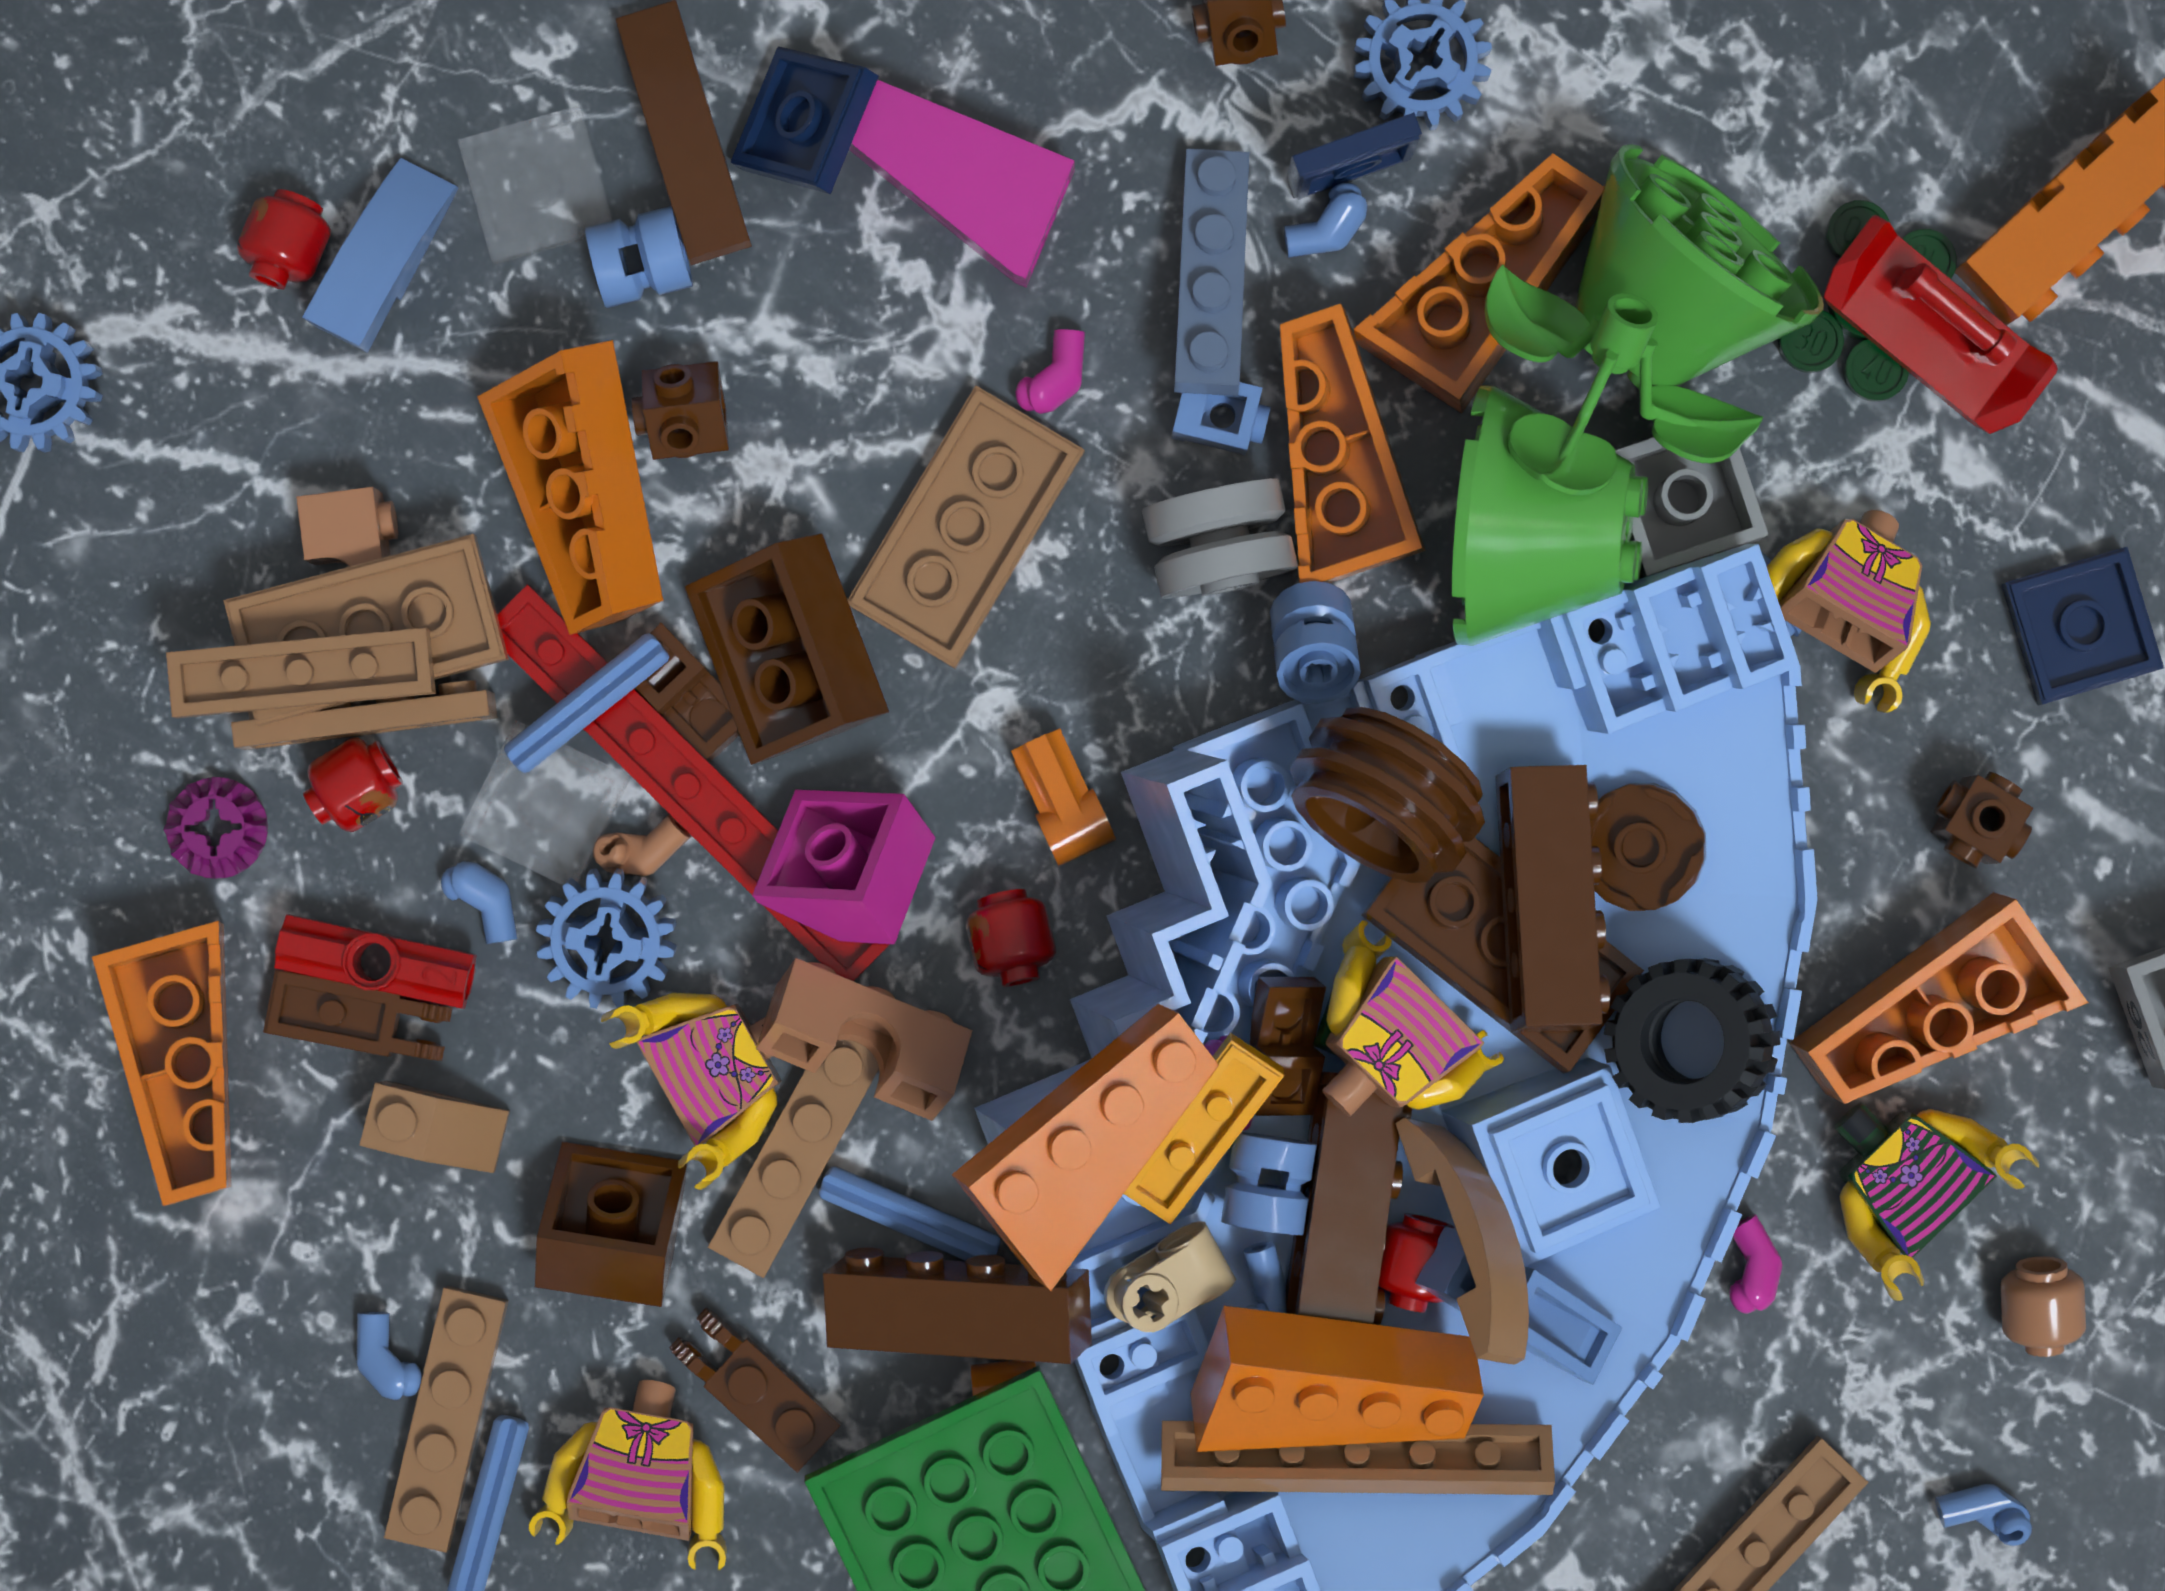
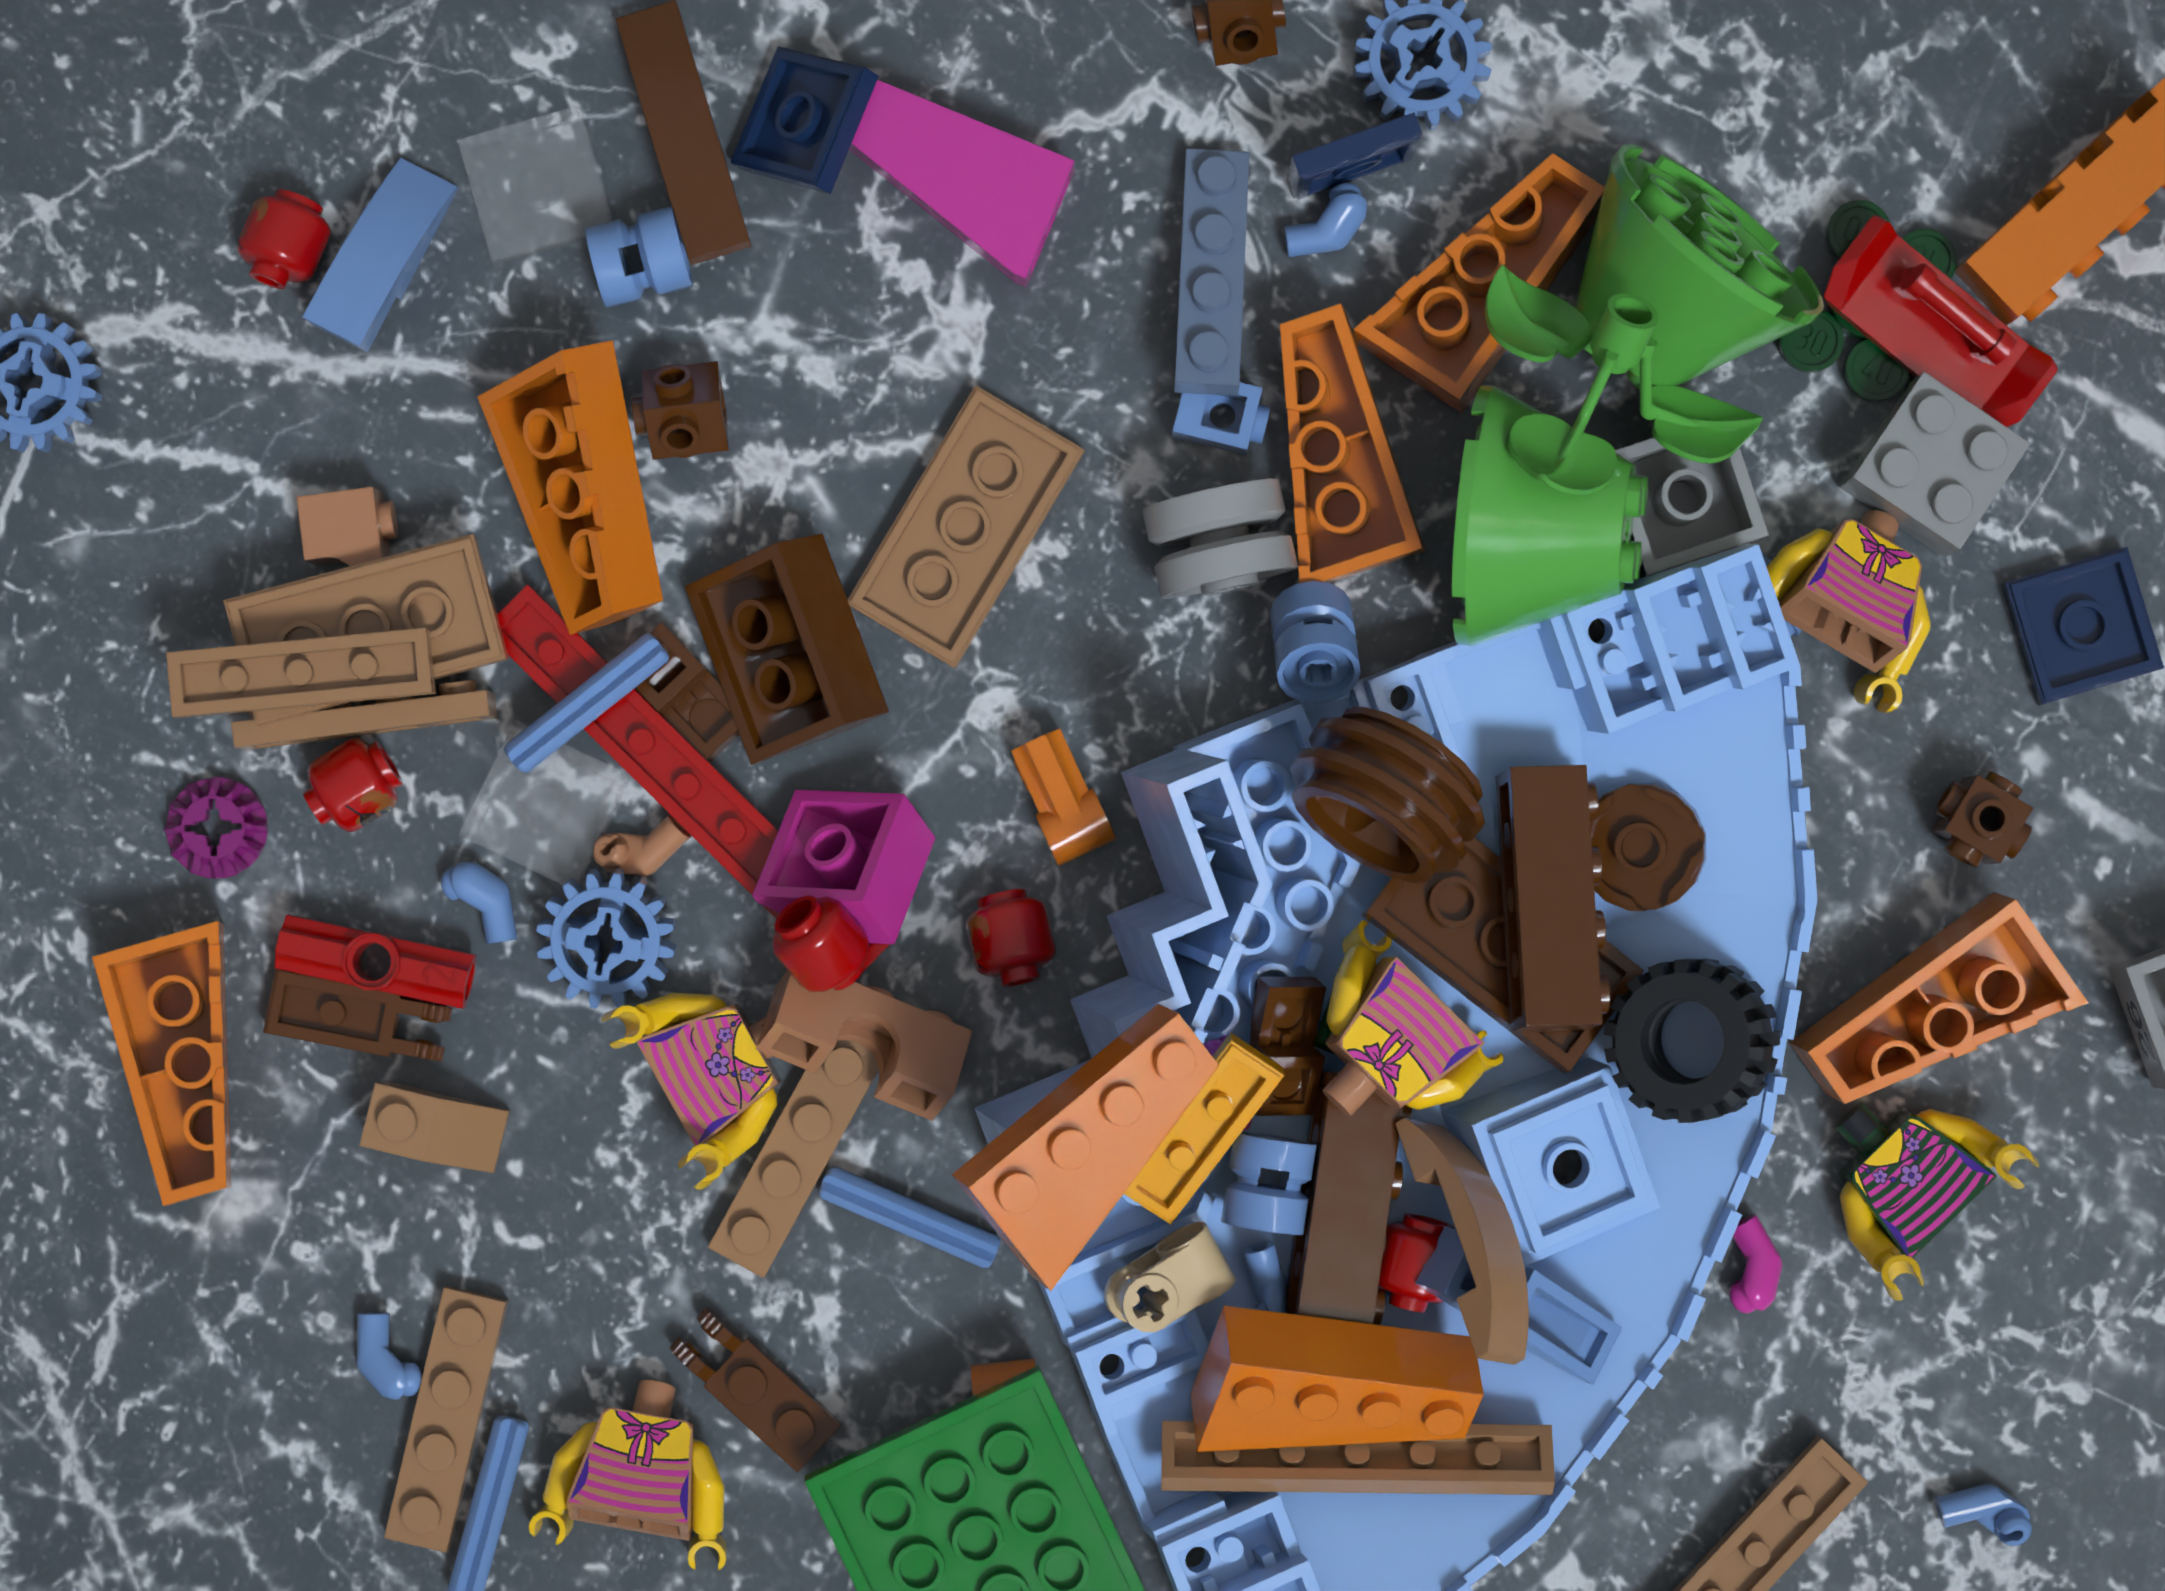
reddish brown slope [535,1142,688,1307] -> none
reddish brown brick [823,1248,1092,1364] -> none
dark pink arm [1015,329,1085,414] -> none
nougat head [2000,1256,2086,1357] -> none
none -> red head [772,895,869,992]
none -> light grey brick [1839,372,2031,558]

